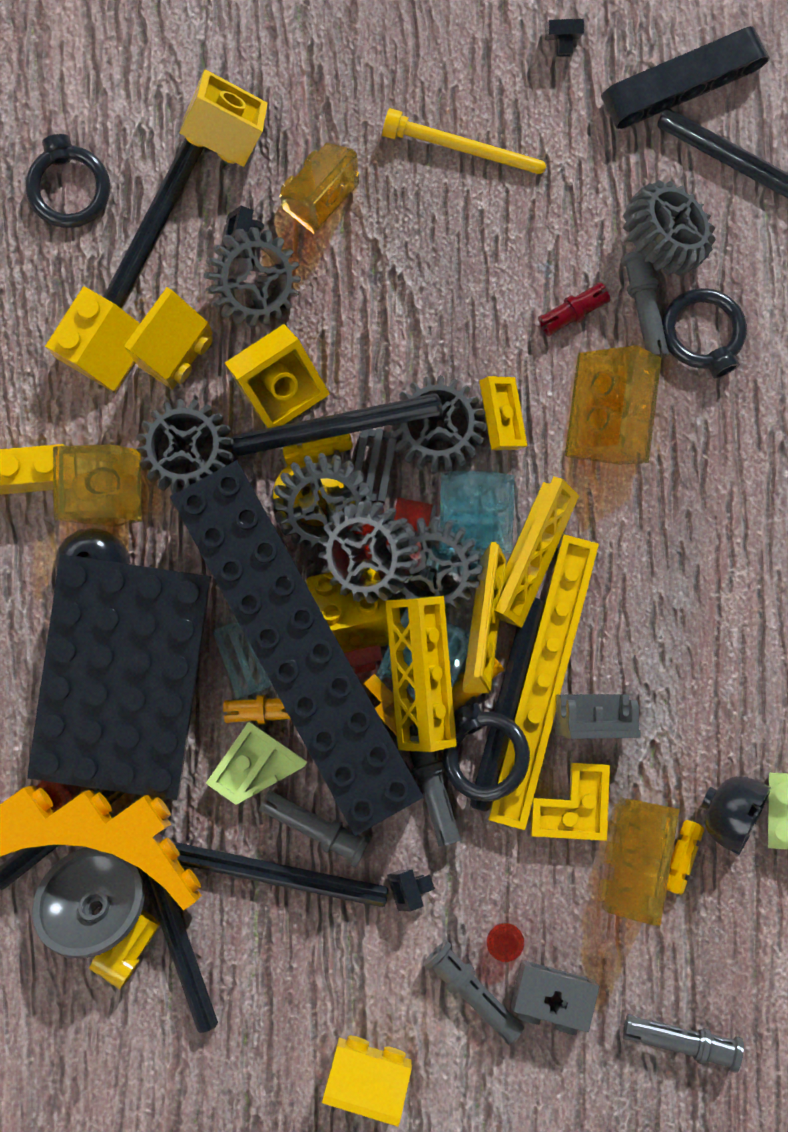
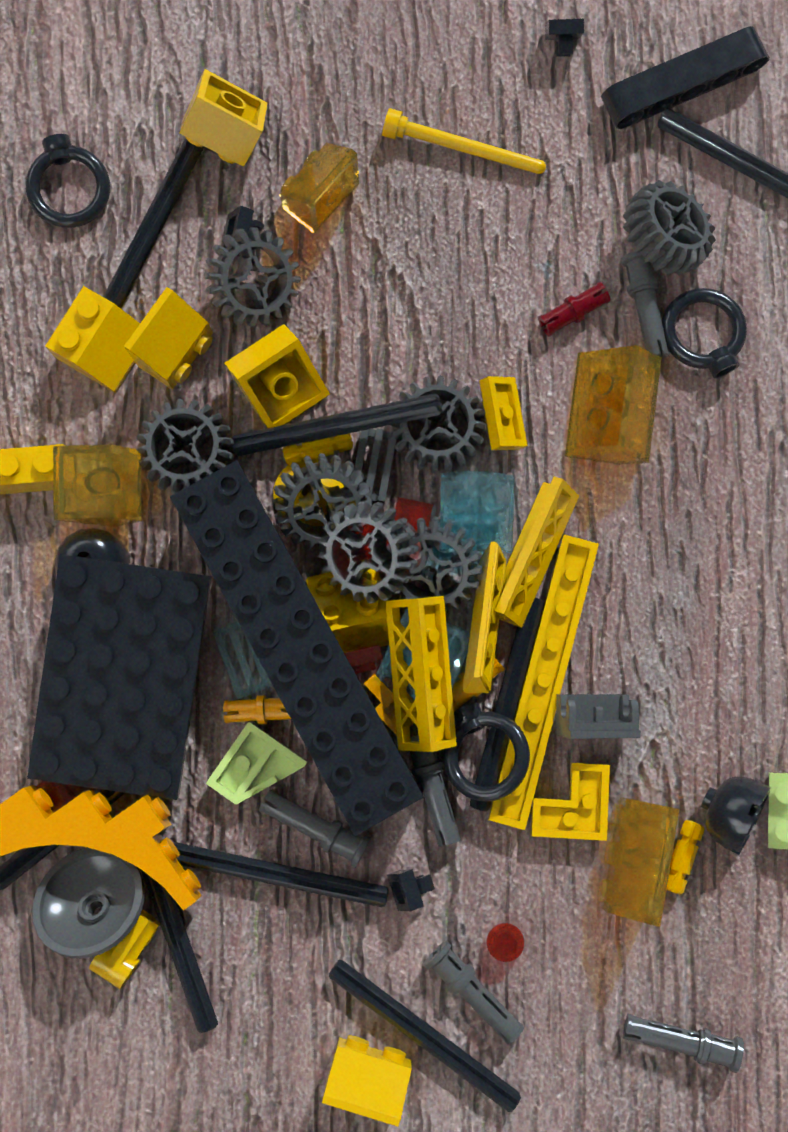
dark grey brick [510,959,600,1035] -> none
none -> black axle [329,959,521,1112]

